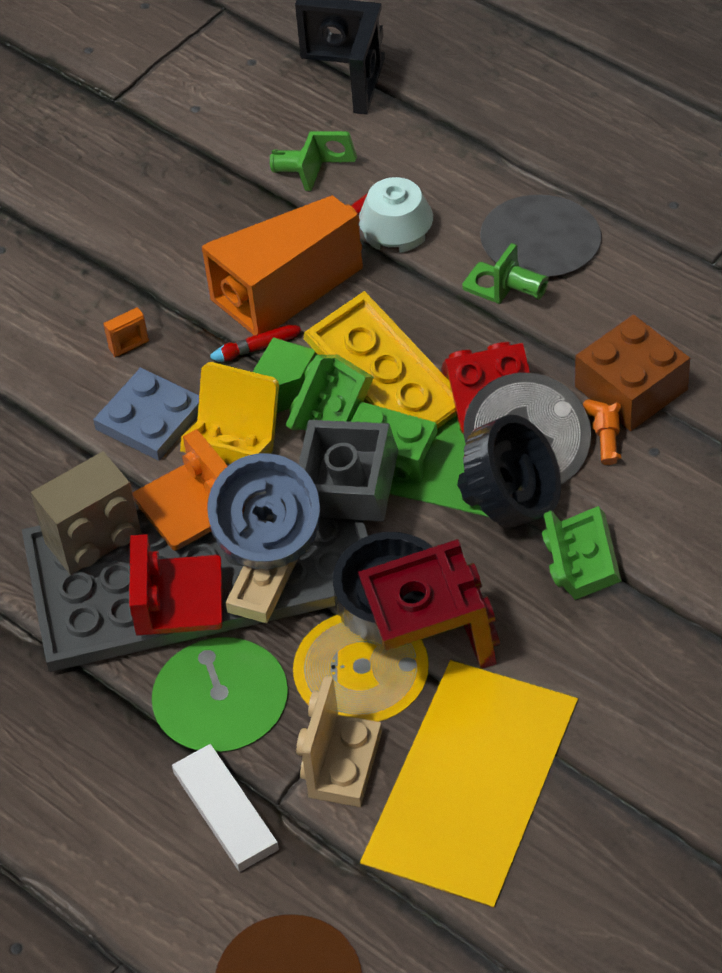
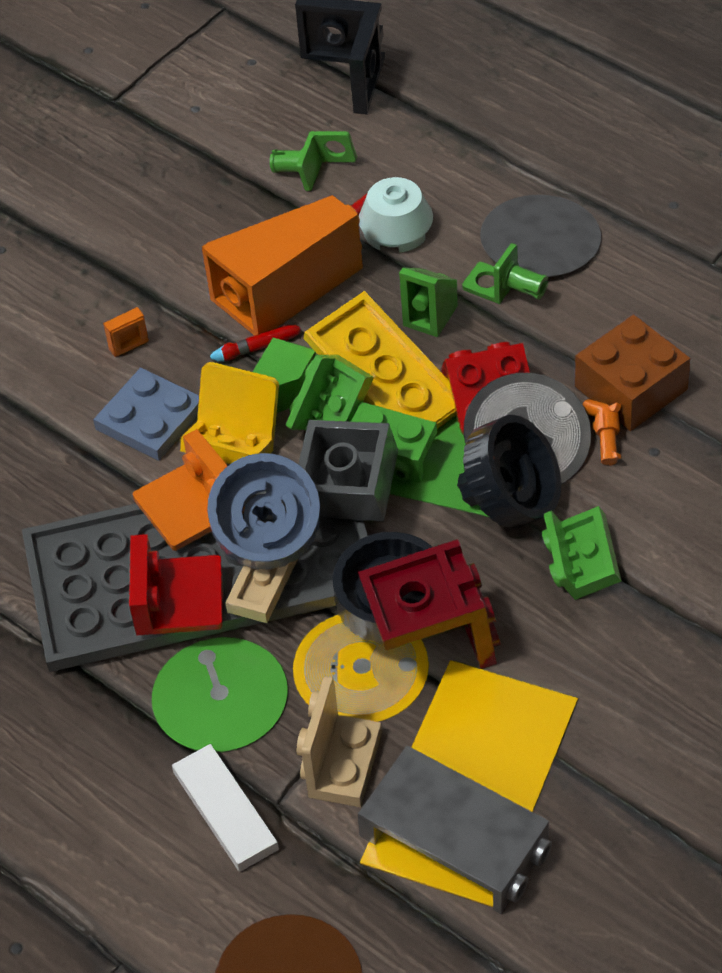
dark tan brick [30,451,142,575] -> none
none -> flat silver panel [358,745,552,914]
none -> bright green slope [399,267,458,337]

